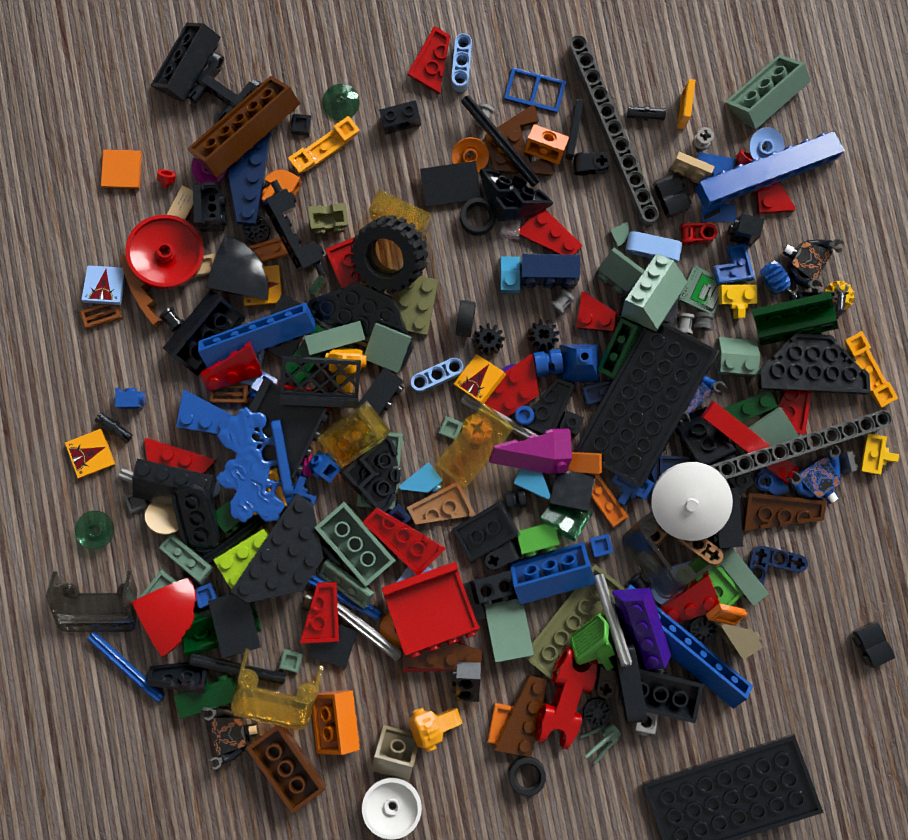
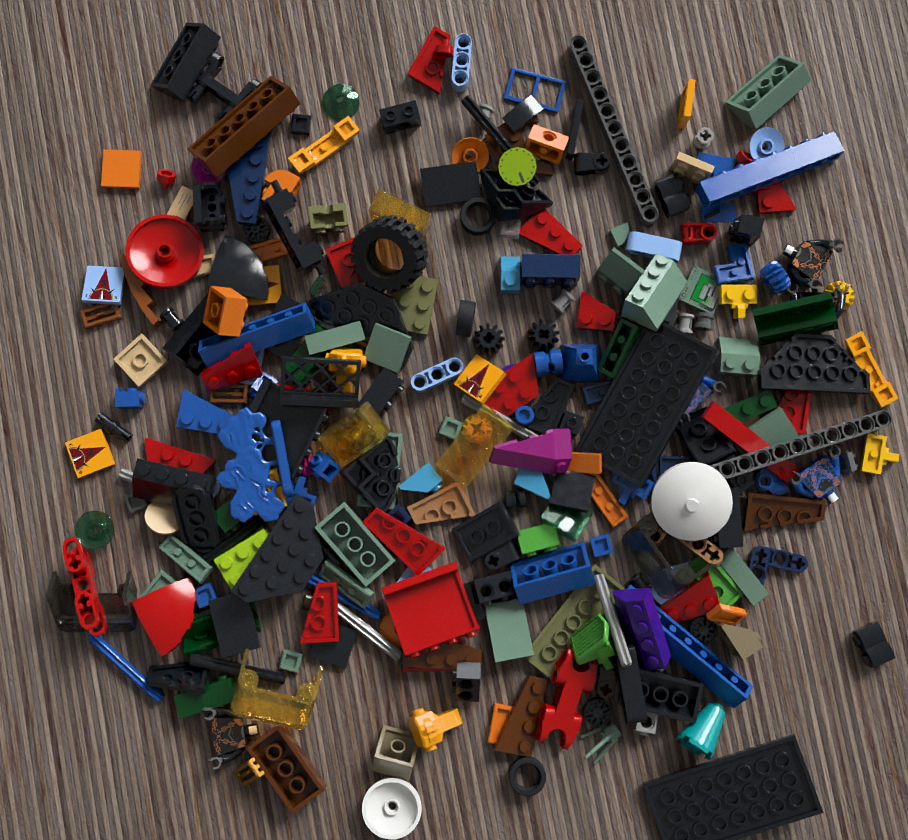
orange slope [310,690,360,755] -> none
black pin [627,105,666,121] -> none
none -> red piece [62,537,107,638]
none -> tan plate [114,333,169,388]
none -> orange brick [202,286,248,337]
none -> pearl gold tile [233,757,265,787]
none -> red tile [435,39,454,58]
none -> lime tile [498,147,537,186]
none -> black slope [502,95,544,133]
none -> teal cone [676,702,726,760]

